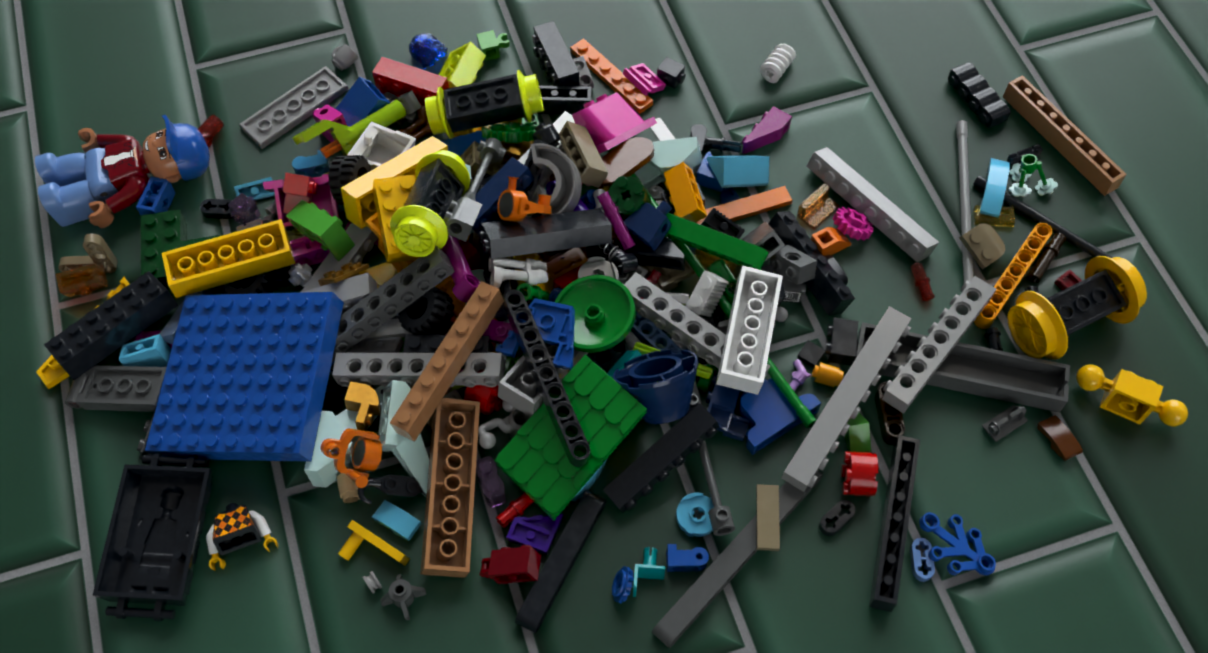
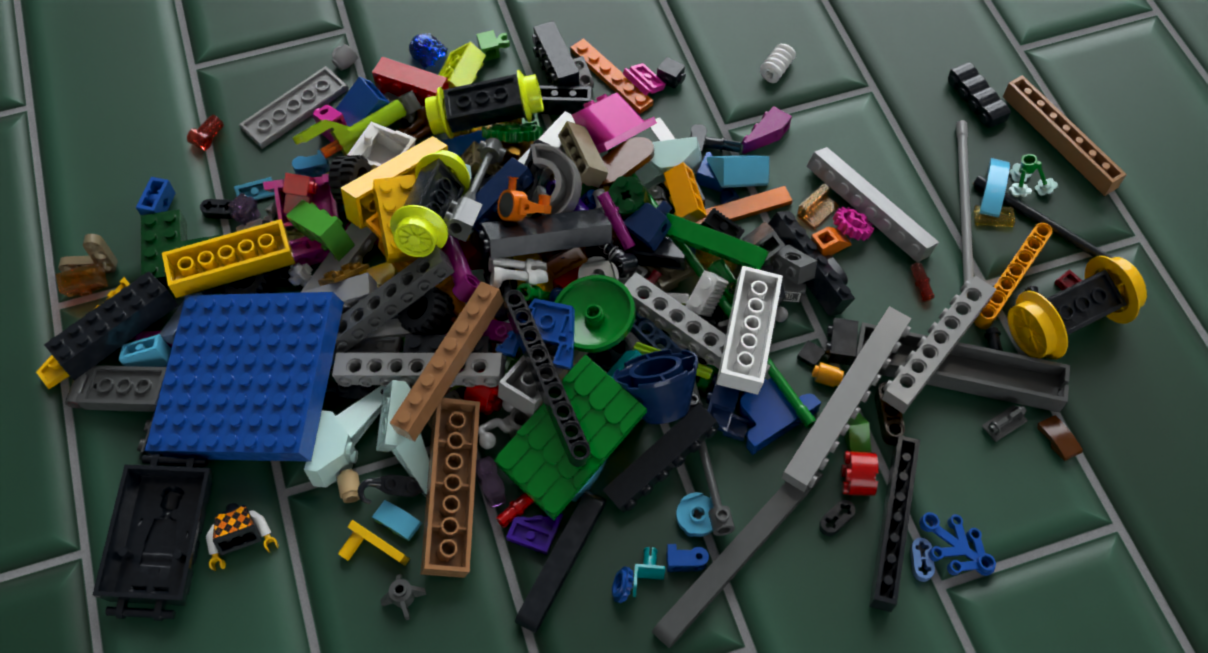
piece [35,115,210,228] -> none
orange piece [320,428,382,488] -> none
pearl gold brick [344,381,381,431] -> none
light grey bush [363,571,382,594] -> none
dark red brick [479,545,541,584] -> none
black head [532,122,561,147] -> none
dark tan tile [756,484,780,551] -> none
lavender piece [789,360,811,392] -> none
dark tan slope [959,223,1005,269] -> none
black axle [1007,144,1043,165] -> none
dark brown pin [1028,233,1066,283] -> none
yellow brick [1076,364,1188,427] -> none

